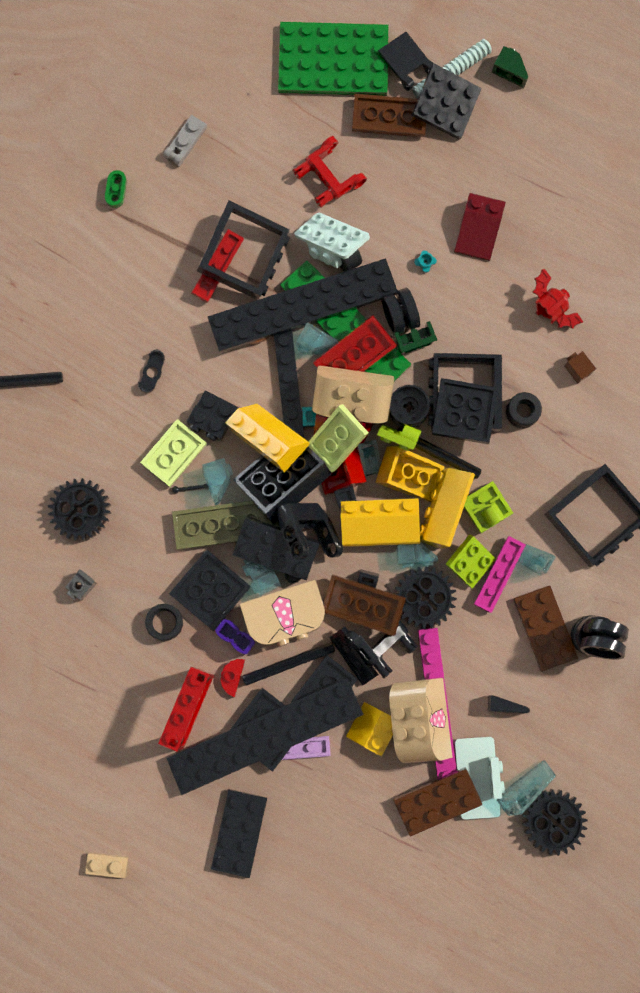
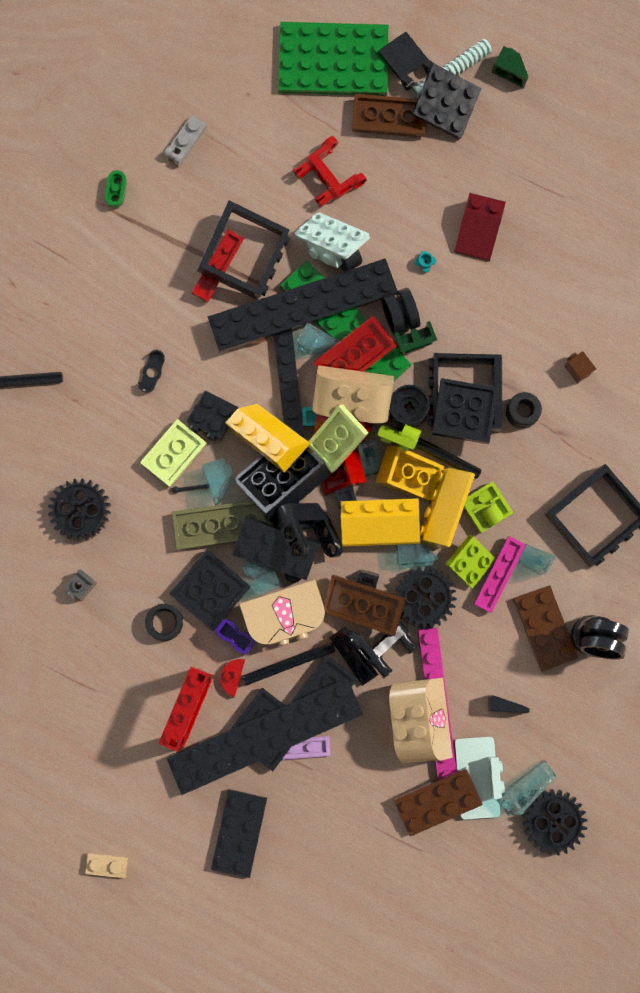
yellow slope [346,702,393,757] -> none
red helmet [532,269,583,329] -> none

